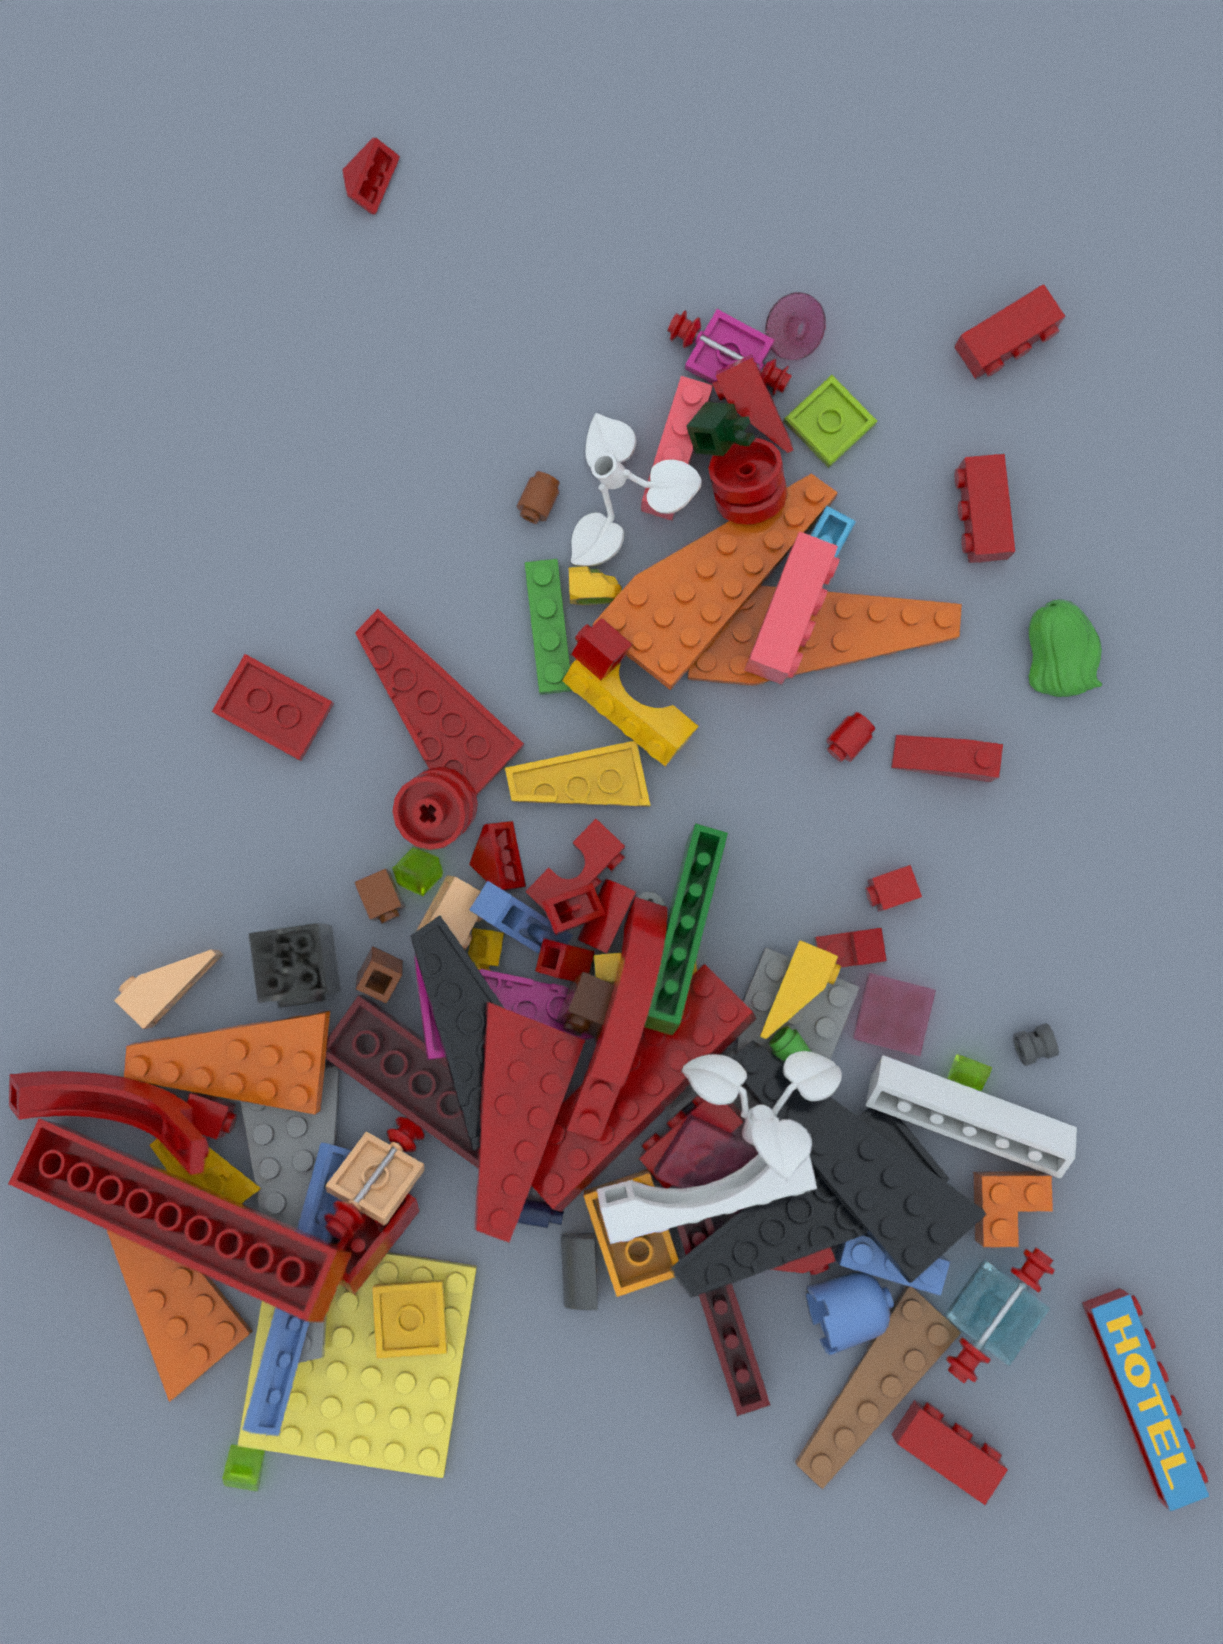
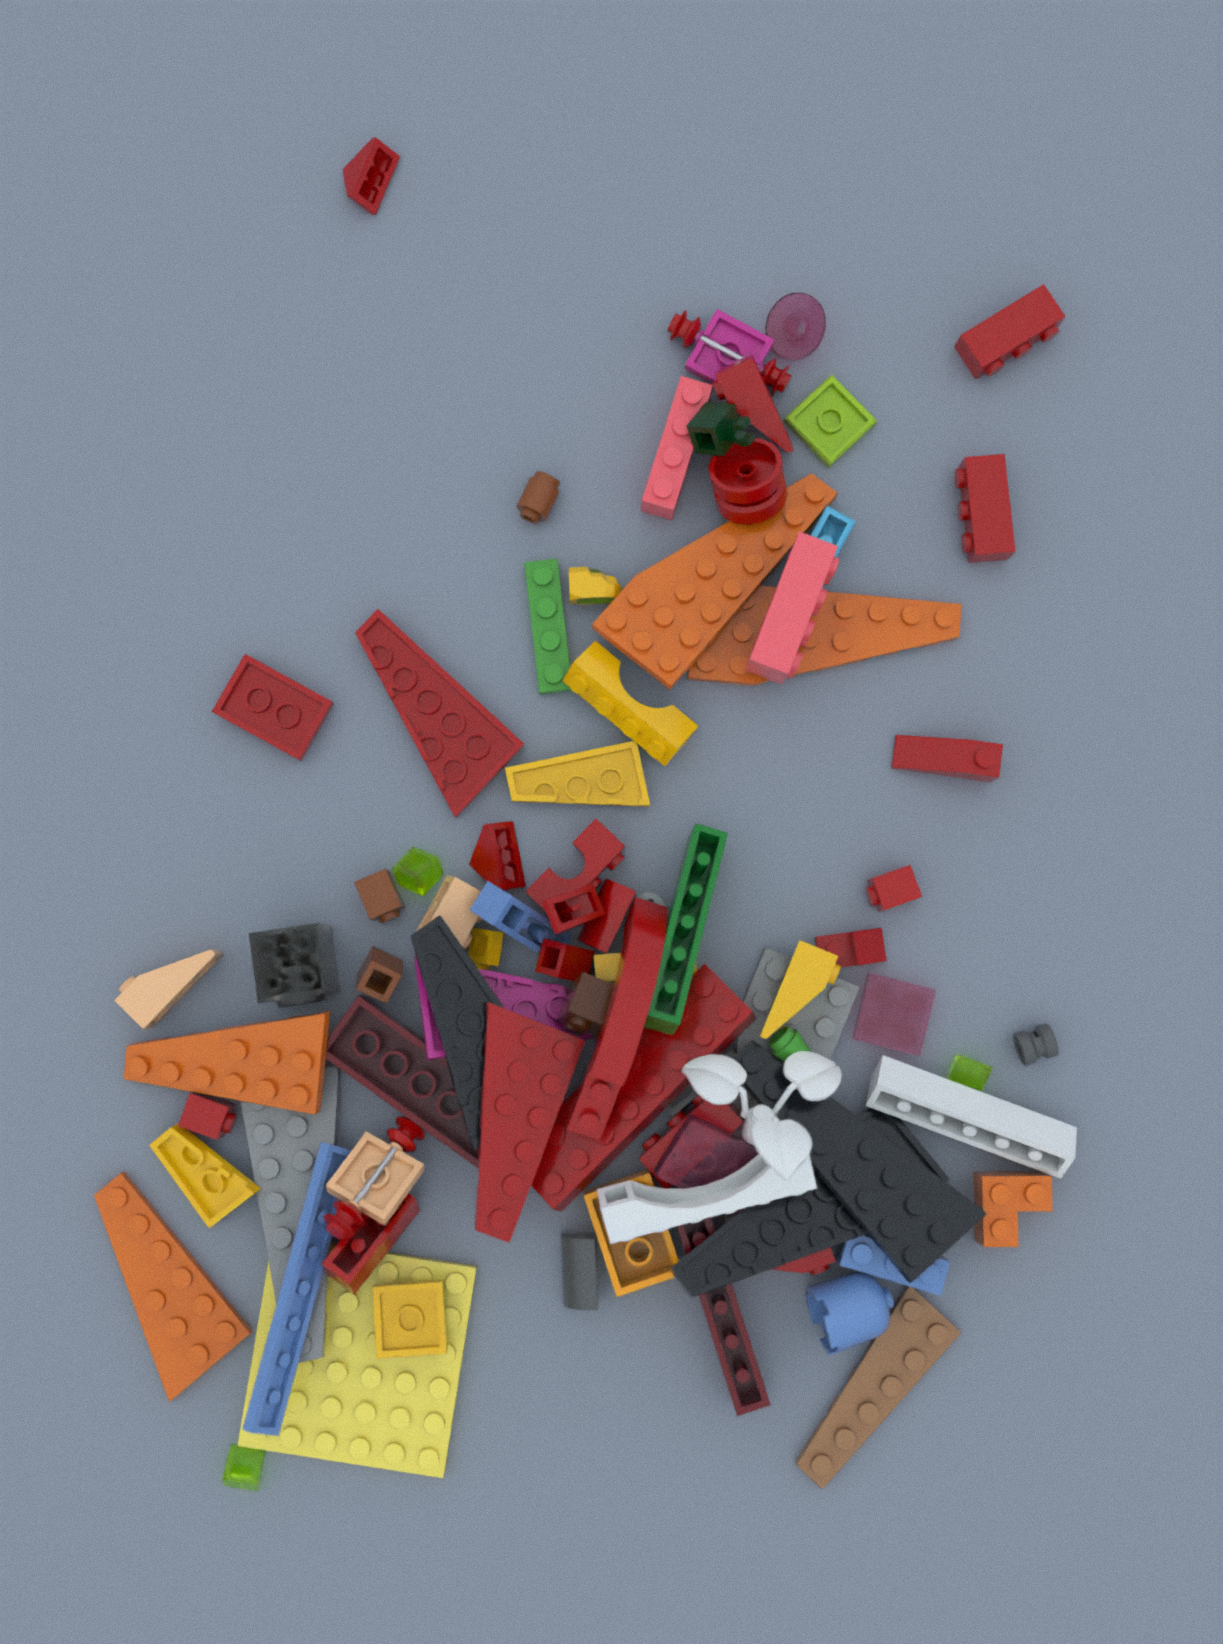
red brick [8,1118,352,1322] -> none
red arch [9,1071,209,1175] -> none
red wheel [392,766,478,850] -> none
dark blue cylinder [517,1199,564,1228] -> none
white plant [571,413,702,567] -> none
red brick [571,618,632,681] -> none
red brick [826,712,876,762] -> none
red brick [891,1400,1008,1505] -> none
clear light blue brick [944,1248,1055,1384] -> none
bright green piece [1028,599,1102,697] -> none
brick [1082,1288,1209,1512] -> none

